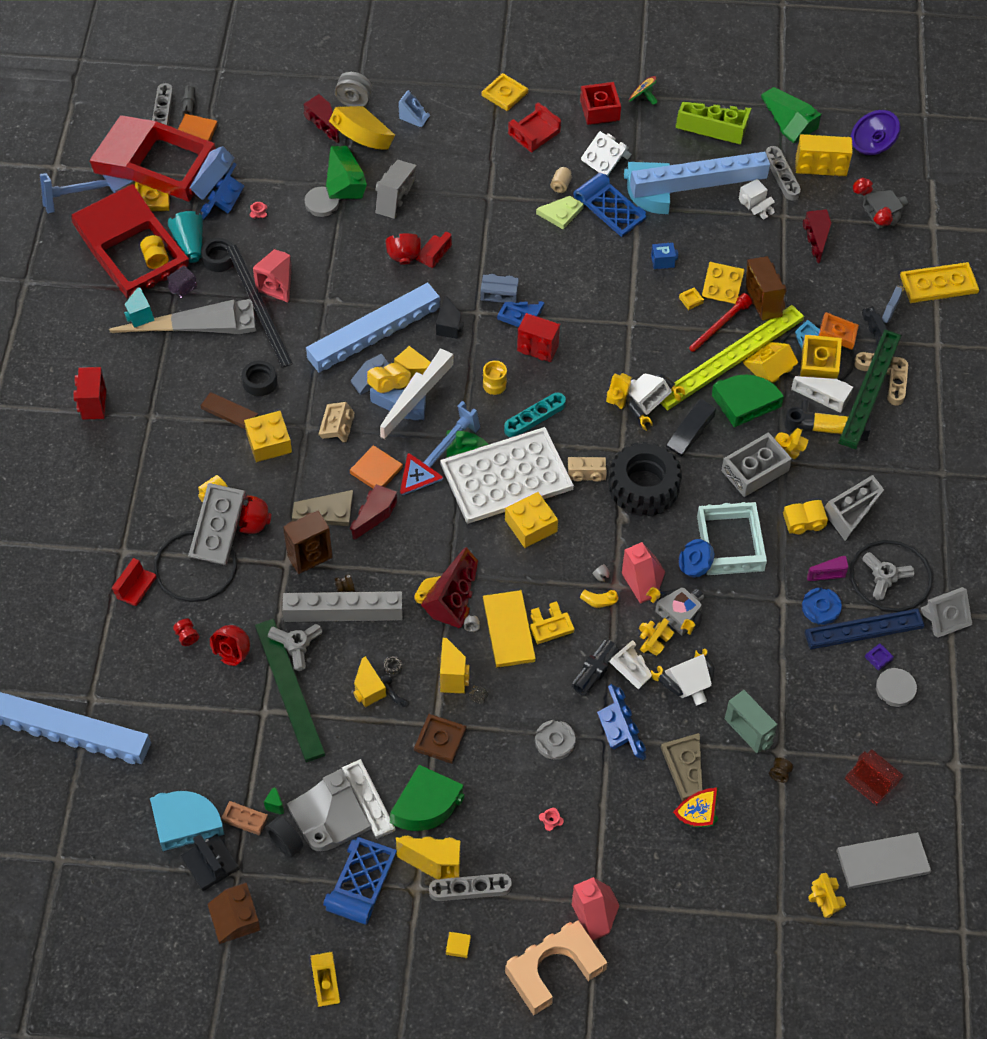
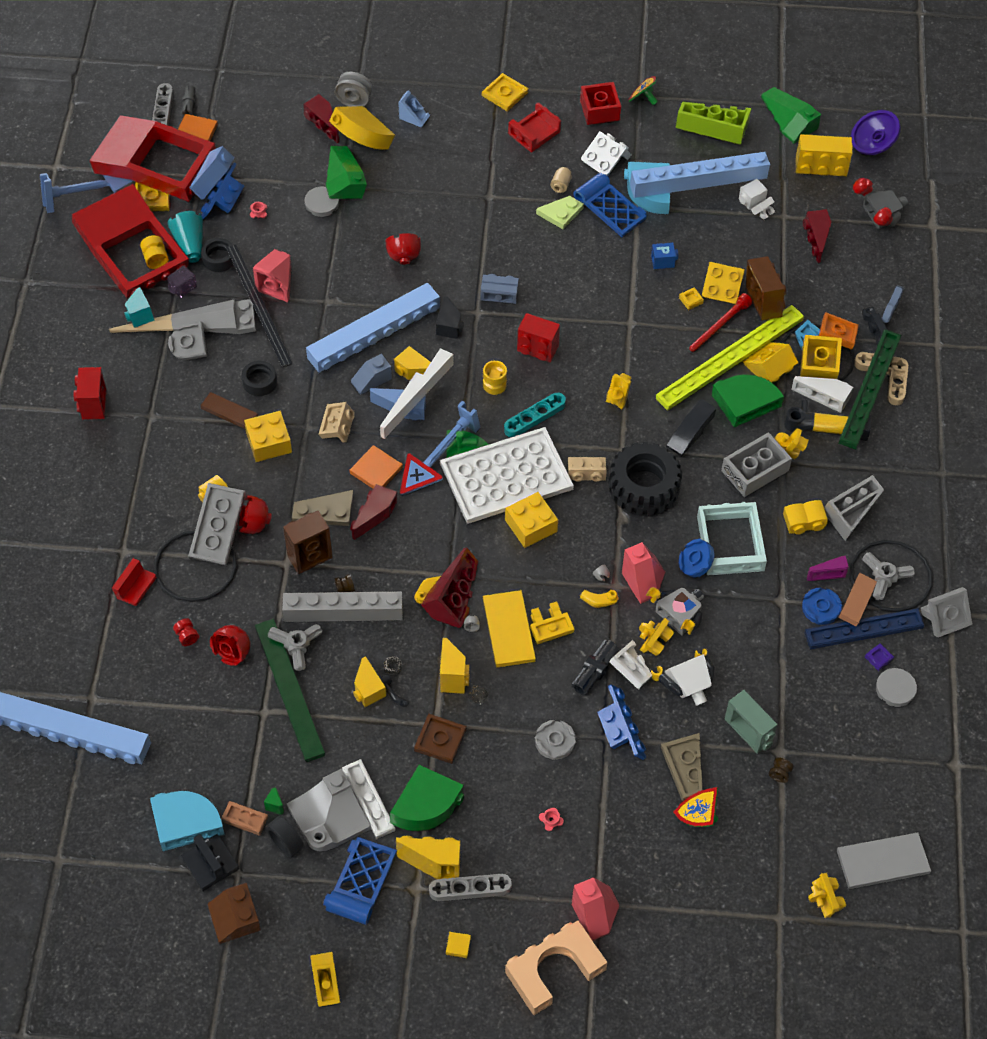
yellow brick [367,363,411,393] -> none
light grey wedge [375,159,416,219] -> none
red panel [416,232,452,268] -> none
blue wing [497,301,544,327] -> none
white torso [627,374,685,431] -> none
light grey beam [766,146,801,200] -> none
clear red bracket [845,749,904,806] -> none
yellow tile [900,262,979,303] -> none
none -> light grey tile [168,321,207,360]
none -> nougat tile [838,573,877,626]

